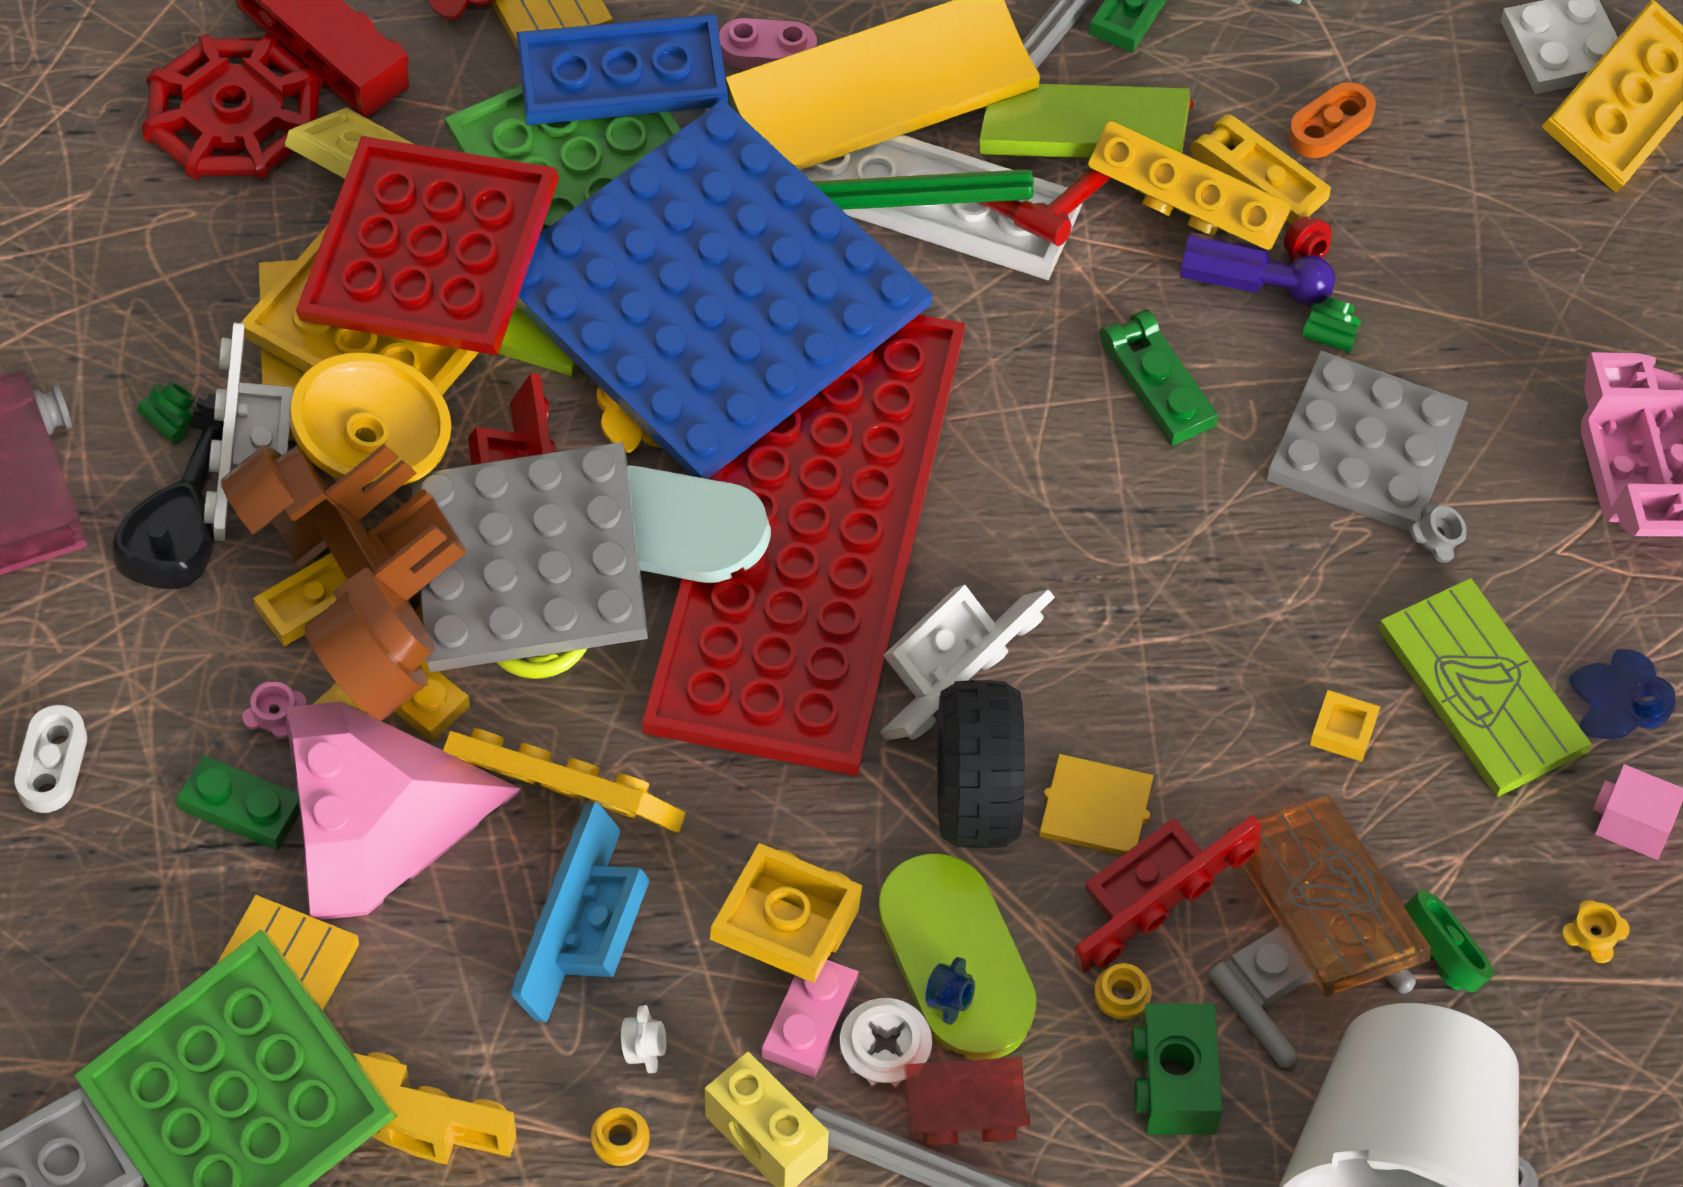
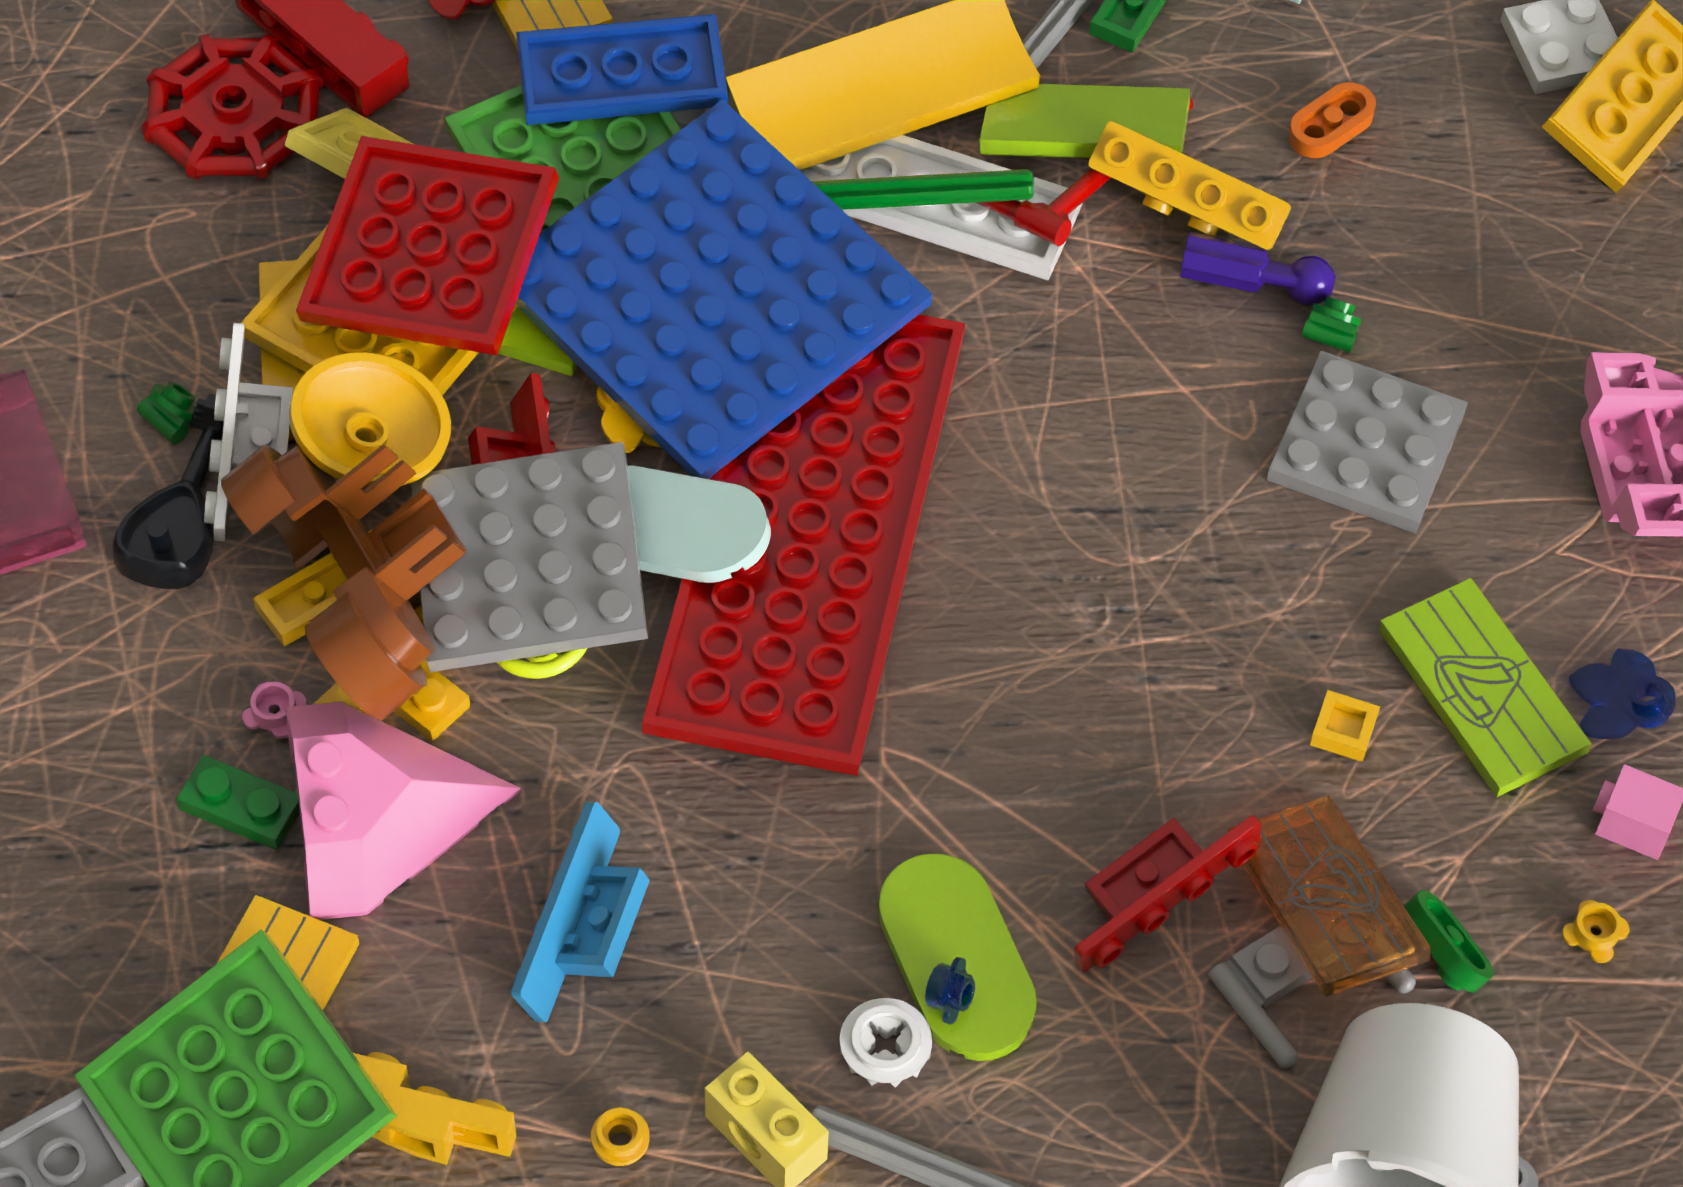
white plate [14,705,87,813] -> none
light grey bush [32,383,73,436] -> none
yellow wing [443,728,686,834] -> none
white plate [621,1005,667,1073] -> none
yellow plate [710,843,863,983] -> none
bright pink plate [719,18,817,69] -> none
bright pink plate [762,960,859,1078] -> none
white bracket [880,585,1055,741] -> none
clear red bracket [904,1057,1031,1146] -> none
black tyre [937,680,1025,848] -> none
yellow piece [1039,754,1154,856] -> none
yellow plate [1094,963,1152,1020] -> none
green plate [1099,309,1218,446] -> none
green brick [1131,1004,1222,1135] -> none
yellow plate [1190,114,1331,224] -> none
red plate [1283,217,1332,262] -> none
light grey plate [1410,503,1467,563] -> none

